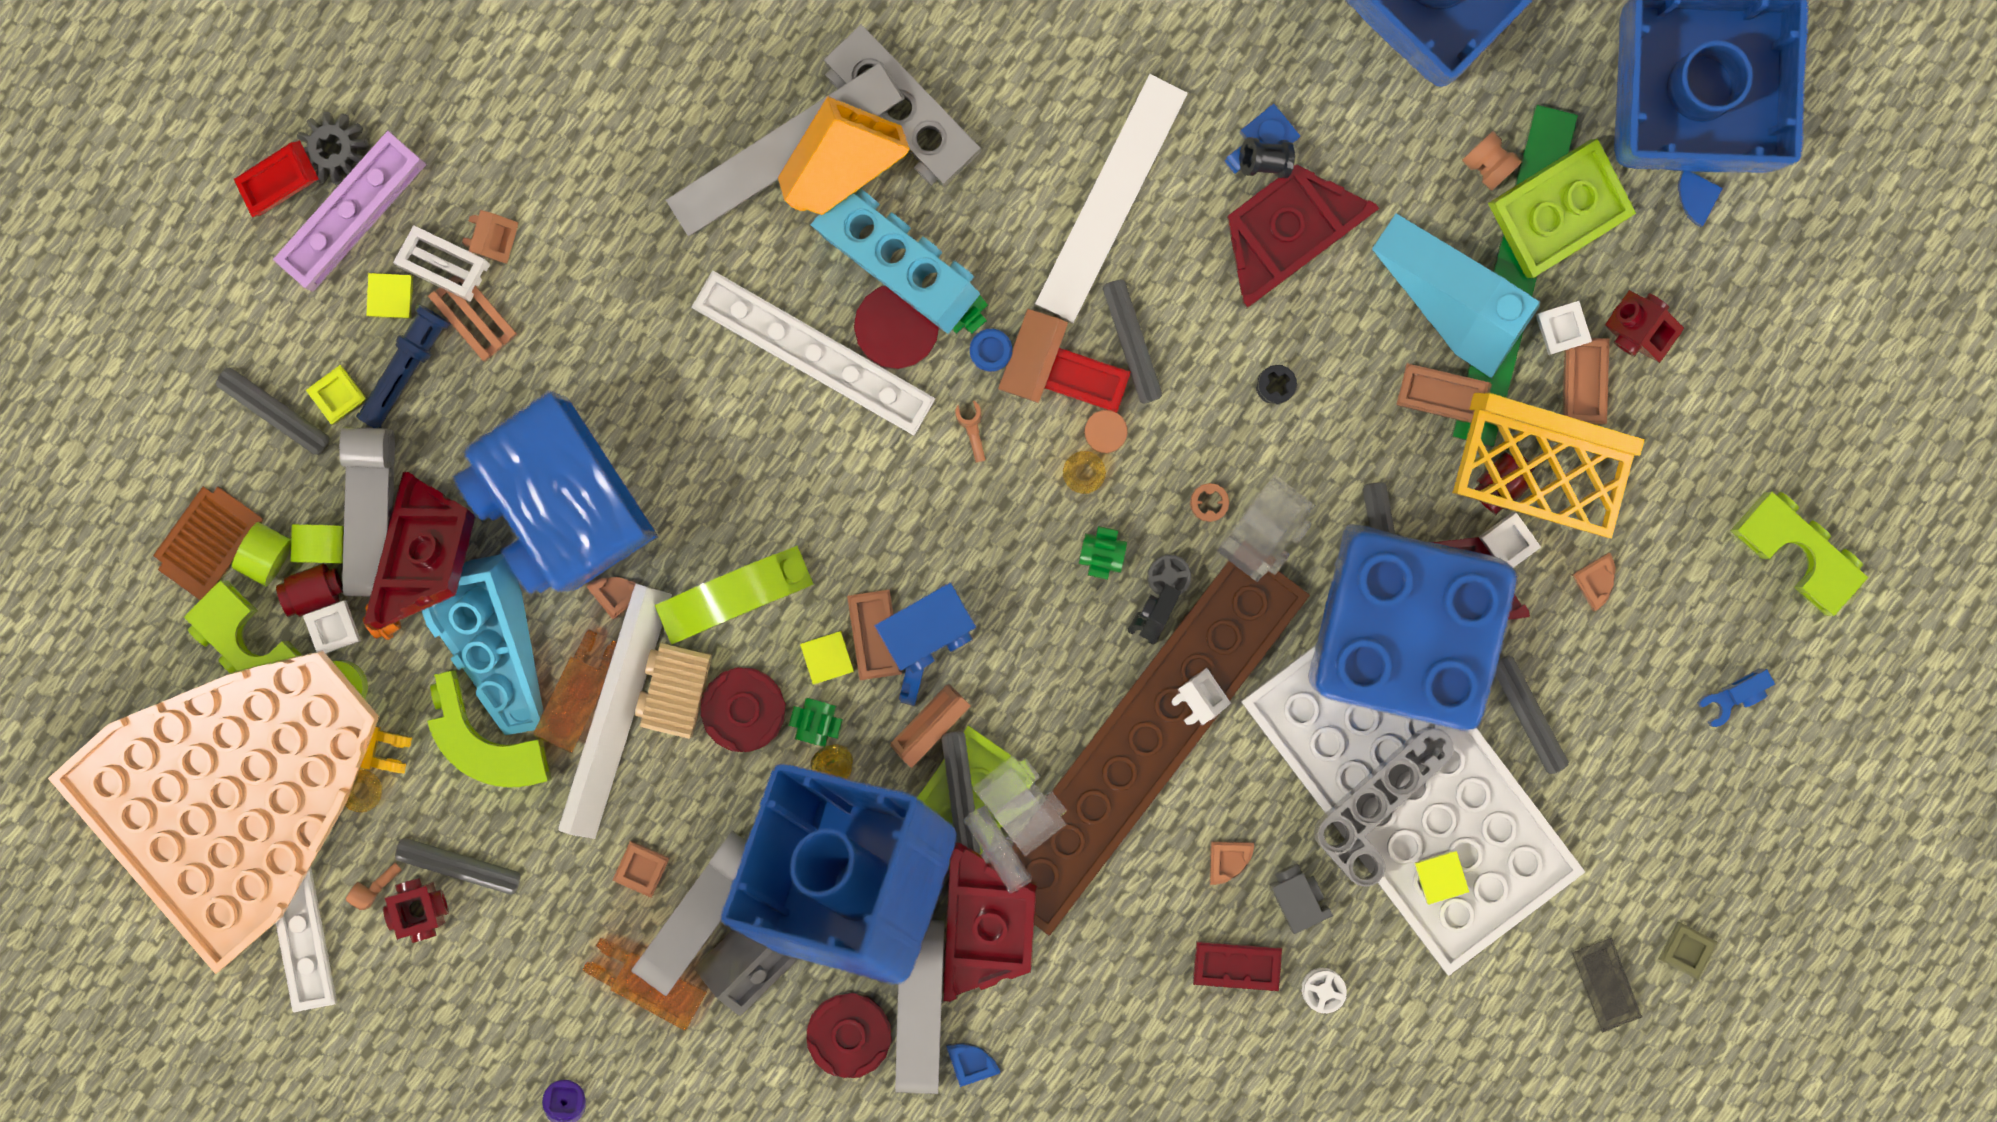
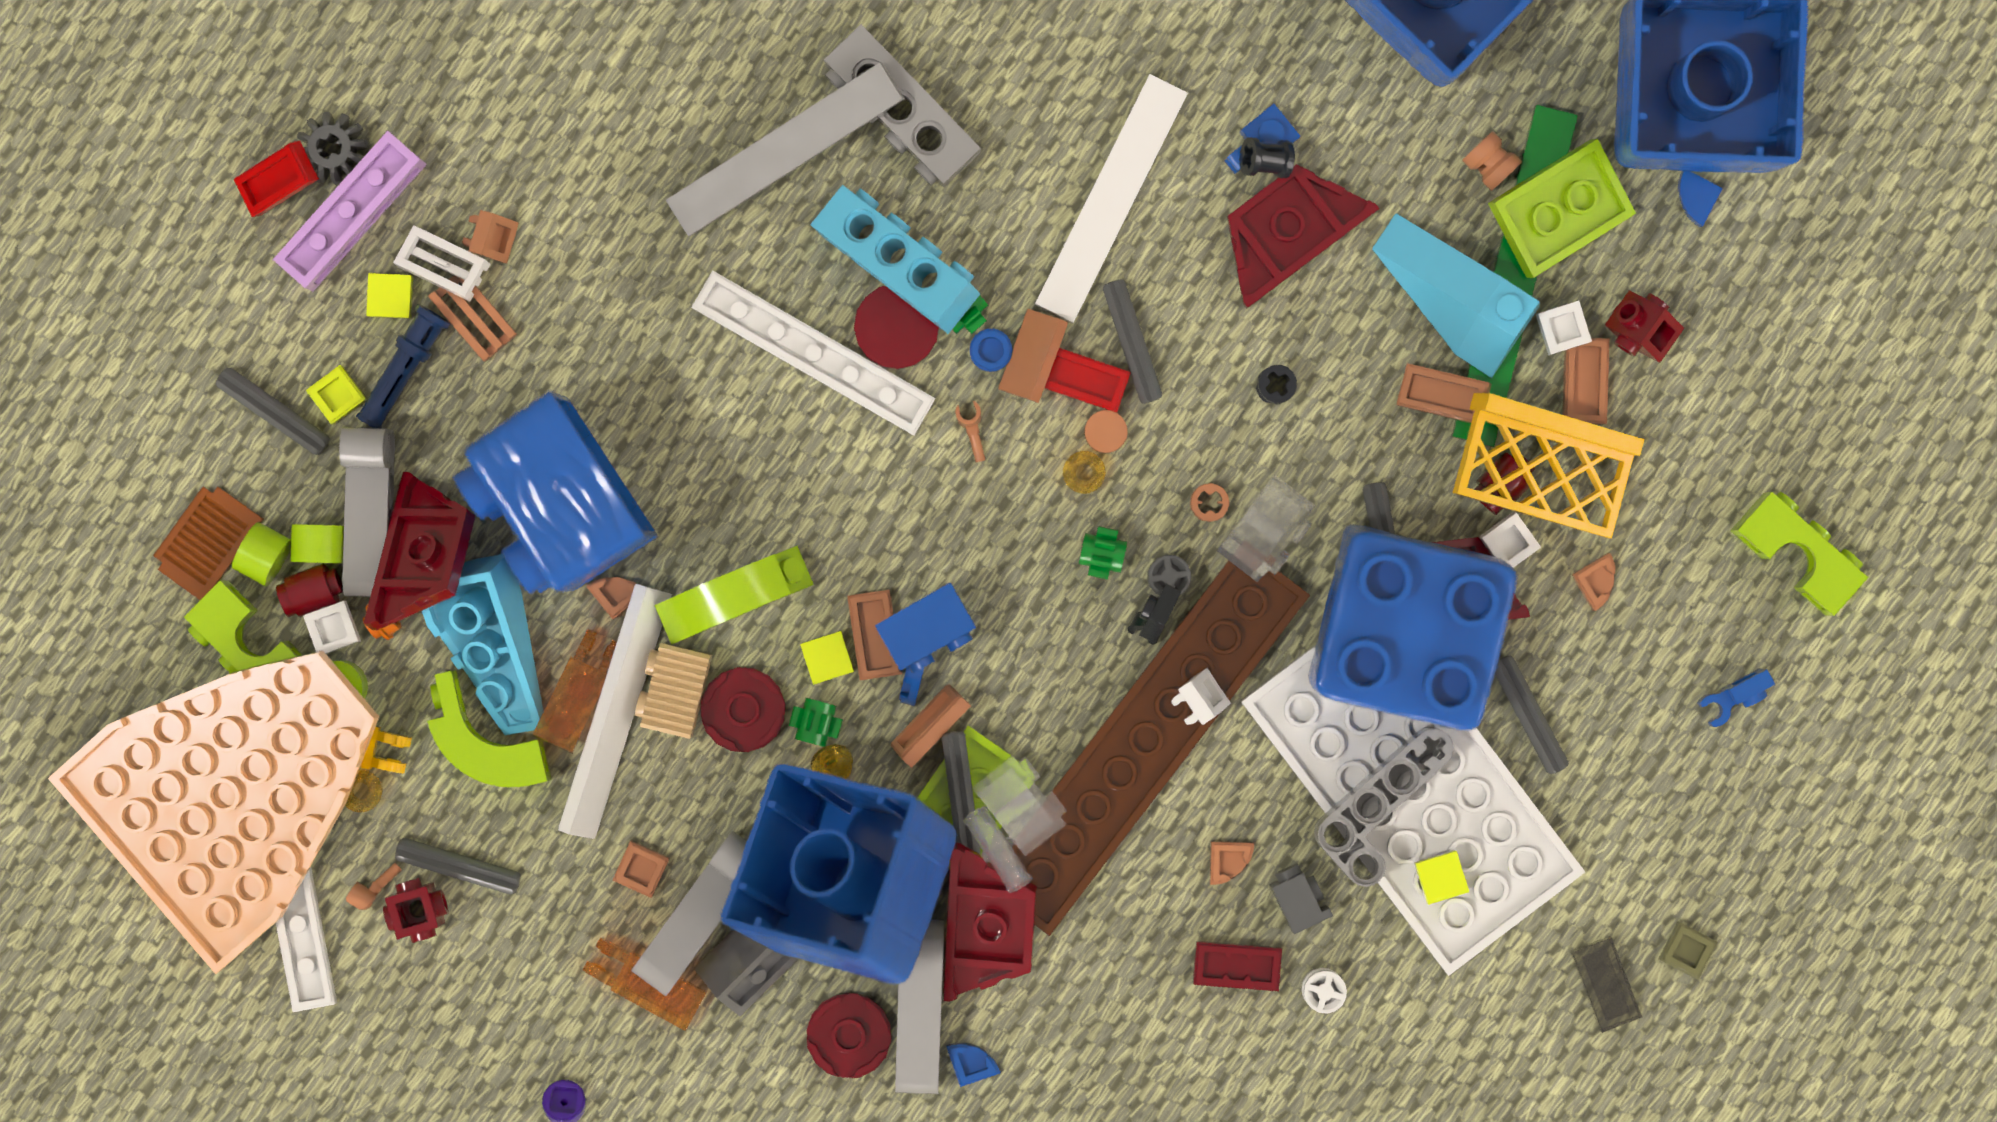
light orange slope [778,96,910,215] -> none

